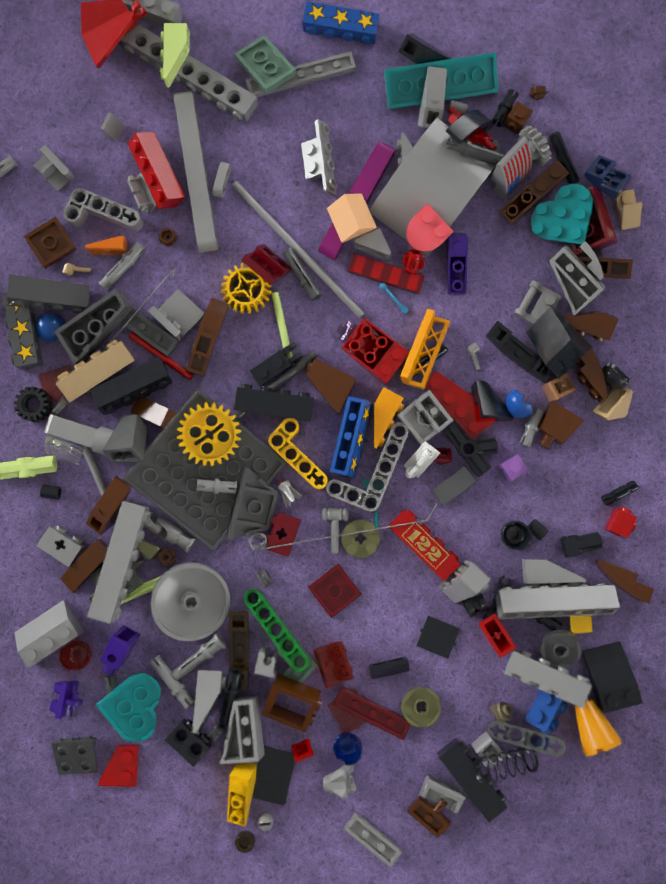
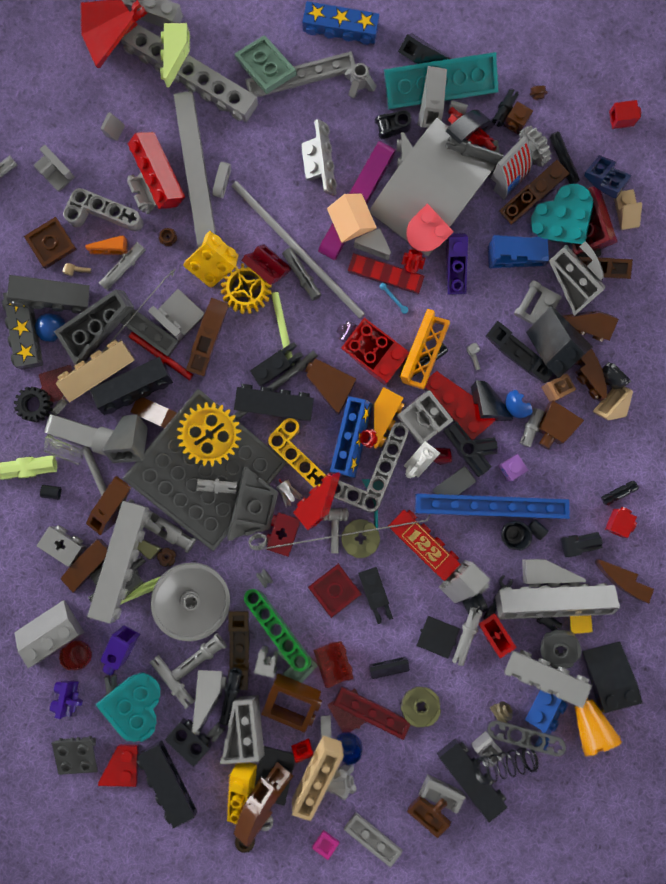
none -> black brick [137,740,198,829]
none -> yellow bracket [184,231,239,287]
none -> reddish brown slope [234,762,294,847]
none -> tan brick [291,736,343,821]
none -> red slope [293,472,341,530]
none -> dark pink tile [312,830,339,860]
none -> light grey beam [321,715,332,739]
none -> light grey rock [344,63,377,98]
none -> black hinge [358,567,393,624]
none -> red plate [359,429,378,448]
none -> black piece [375,110,412,139]
none -> blue plate [415,494,570,519]
none -> light grey pin [452,608,483,666]
none -> blue wedge [488,235,549,268]
none -> red brick [609,100,641,129]

